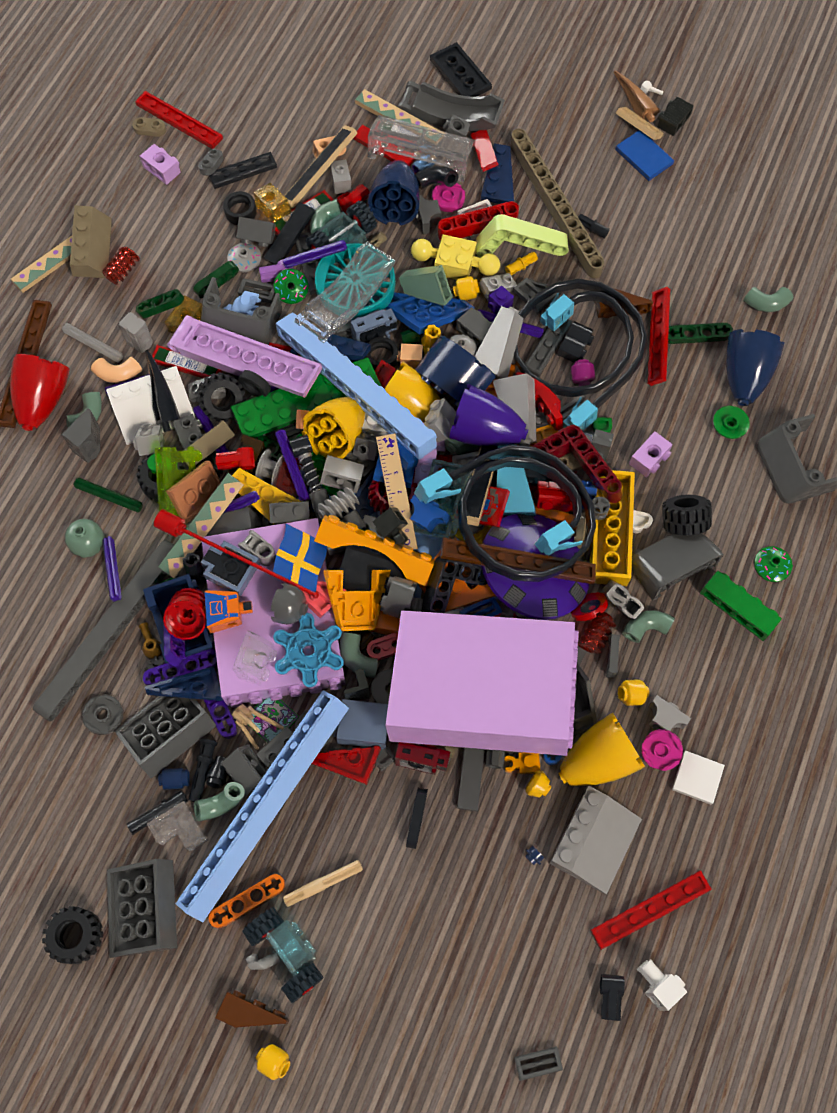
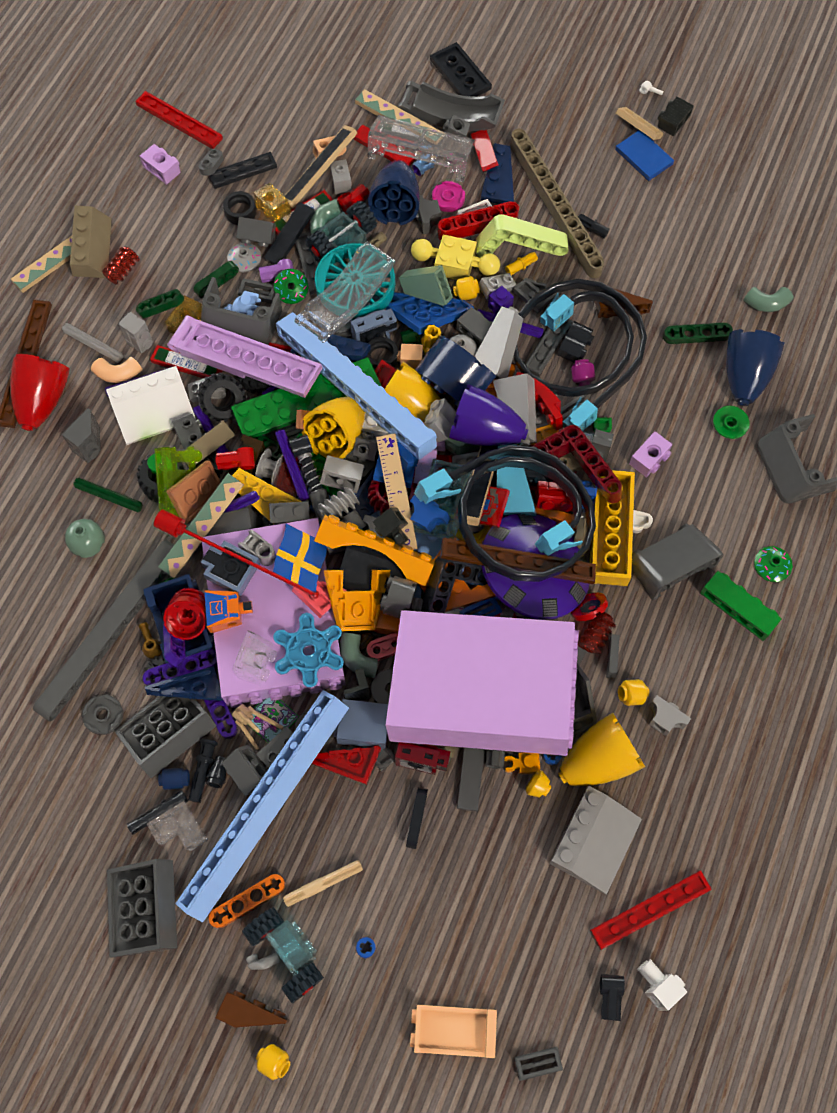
black tyre [42,906,103,964] -> none
sand green cylinder [66,392,102,429] -> none
dark purple axle [102,536,122,602] -> none
dark tan plate [132,117,166,137] -> none
light grey brick [133,424,165,456] -> none
black piece [145,350,180,432] -> none
black piece [183,553,207,585] -> none
sand green cylinder [194,782,245,821] -> none
black tyre [238,370,271,397] -> none
dark grey cylinder [271,583,308,625] -> none
dark purple axle [283,240,347,268] -> none
black cylinder [415,166,459,190] -> none
dark blue plate [525,846,544,865] -> none
dark grey wheel [592,496,610,520] -> none
dark grey brick [601,580,644,619] -> none
medium nougat piece [614,70,660,123] -> none
sand green cylinder [622,610,675,643] -> none
dark pink tile [641,729,683,771] -> none
red tile [647,287,670,386] -> none
black tyre [662,495,712,536] -> none
white tile [672,751,724,805] -> none
none -> blue bush [356,937,376,958]
none -> light nougat panel [410,1005,497,1058]

